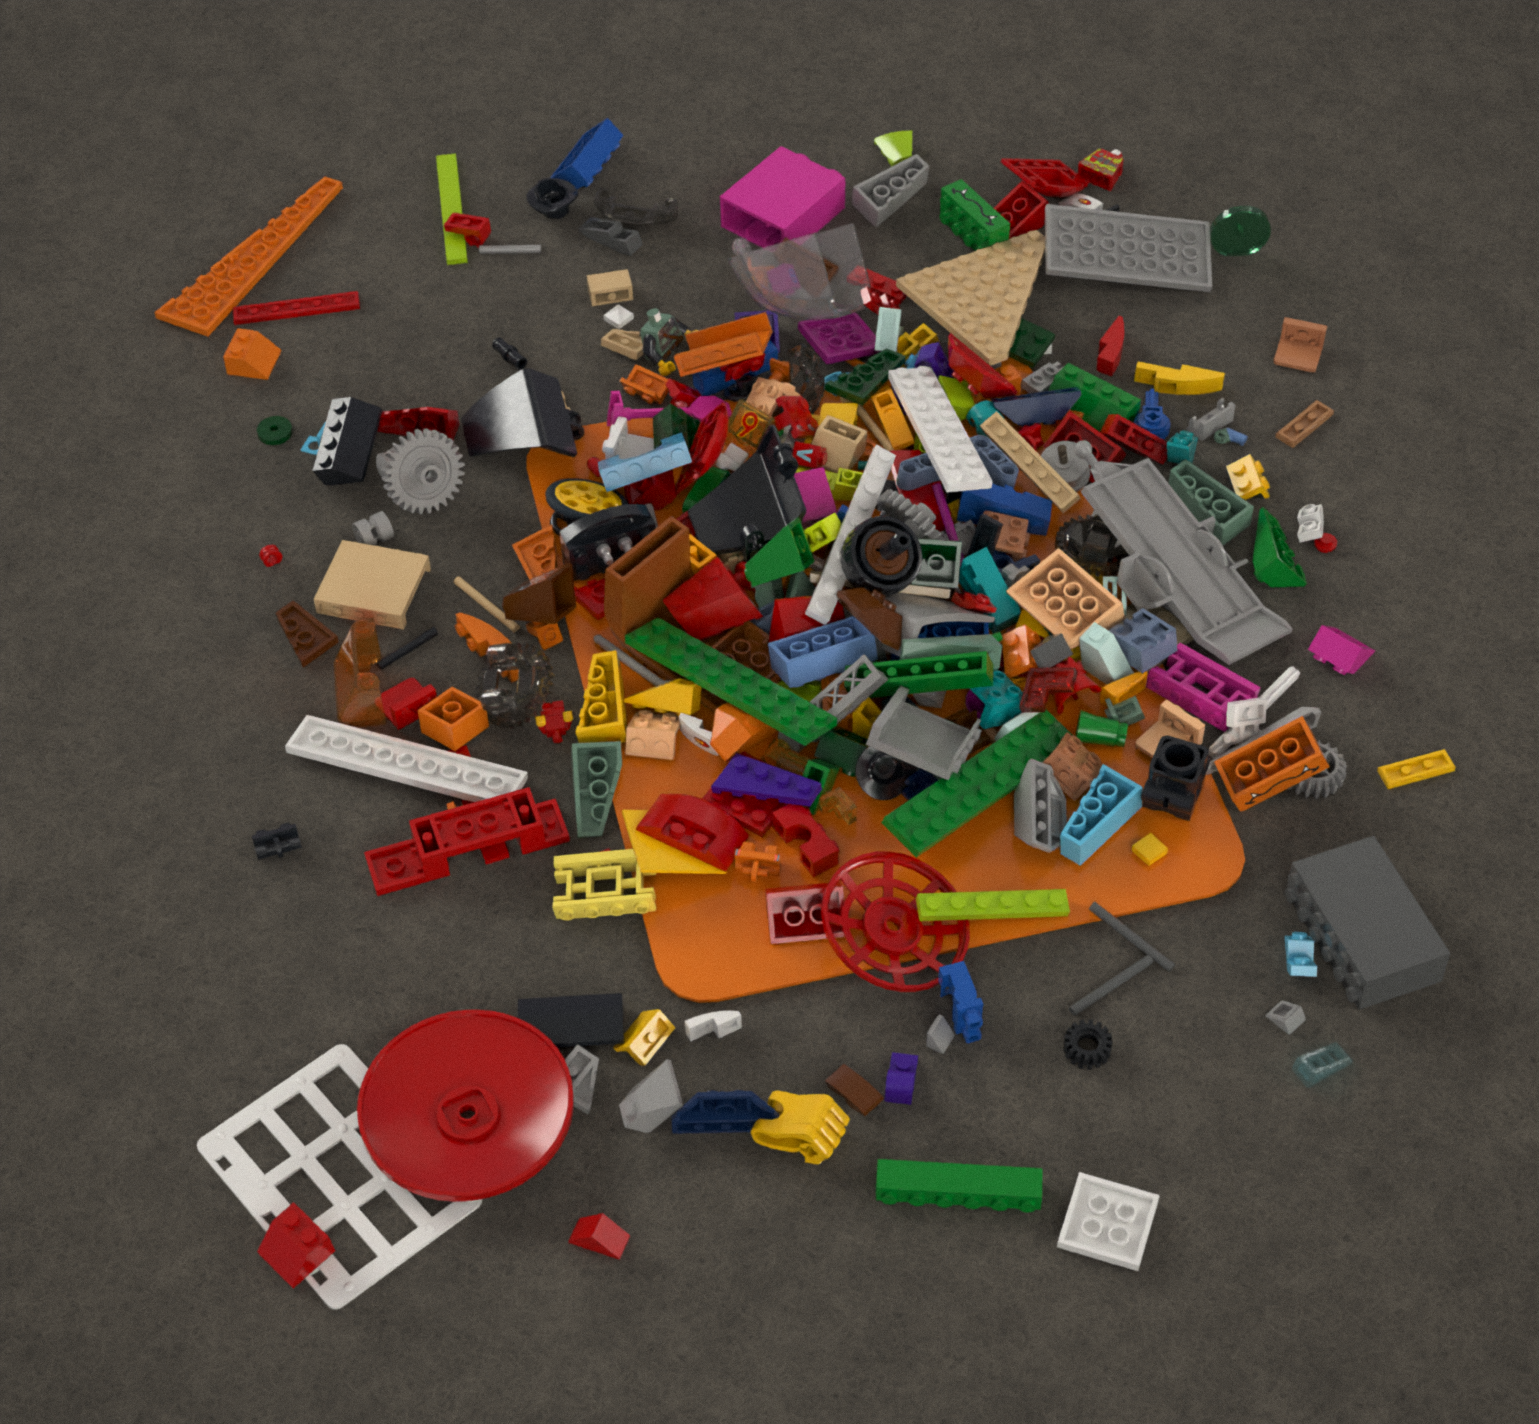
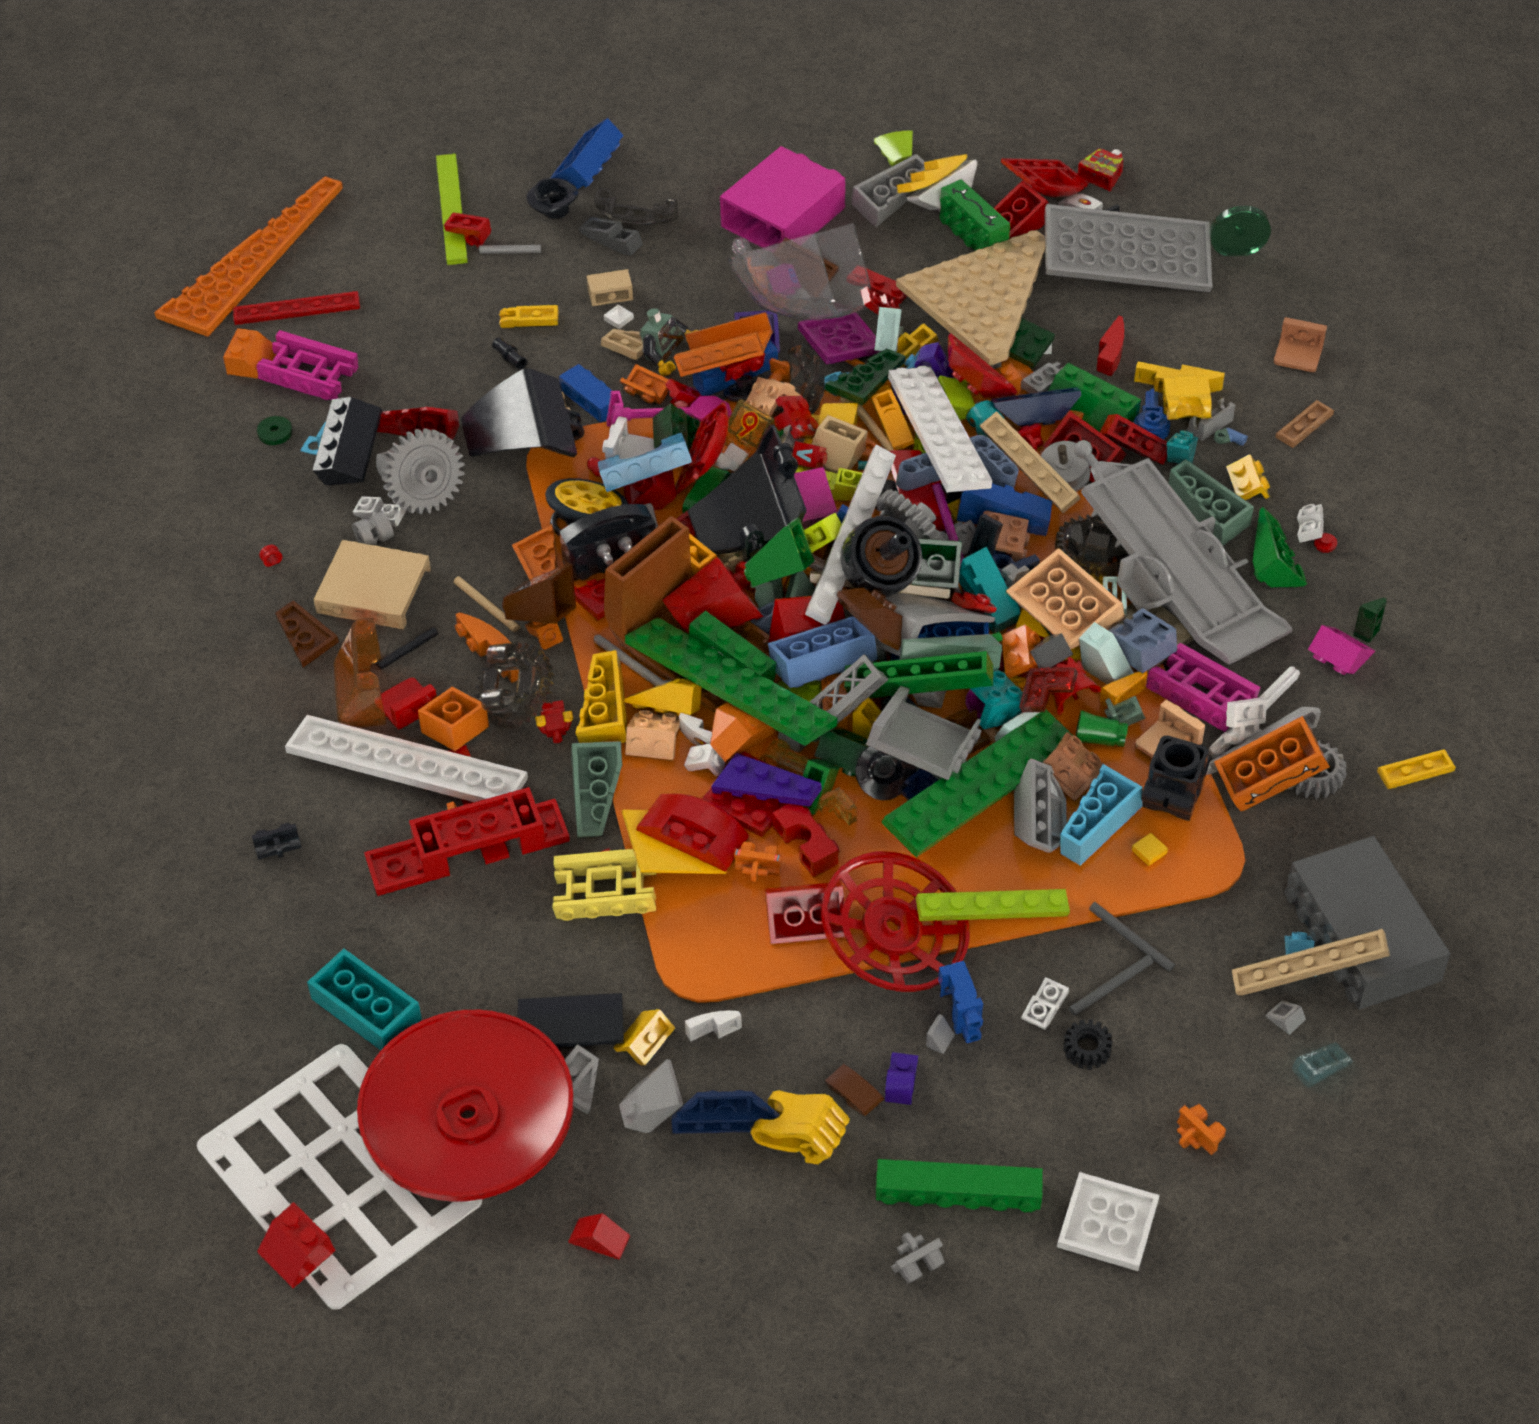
none -> dark pink fence [257,330,358,400]
none -> teal brick [307,949,422,1050]
none -> white slope [353,496,406,527]
none -> yellow hinge [499,305,559,328]
none -> blue brick [559,364,612,423]
none -> white bracket [684,744,725,776]
none -> green brick [689,611,776,682]
none -> light grey hips [891,1233,945,1284]
none -> yellow slope [897,154,967,193]
none -> white wedge [906,160,977,212]
none -> white slope [1021,977,1069,1030]
none -> yellow piece [1162,375,1212,420]
none -> orange hips [1177,1104,1226,1155]
none -> tan tile [1232,929,1390,995]
none -> dark green slope [1353,597,1387,643]

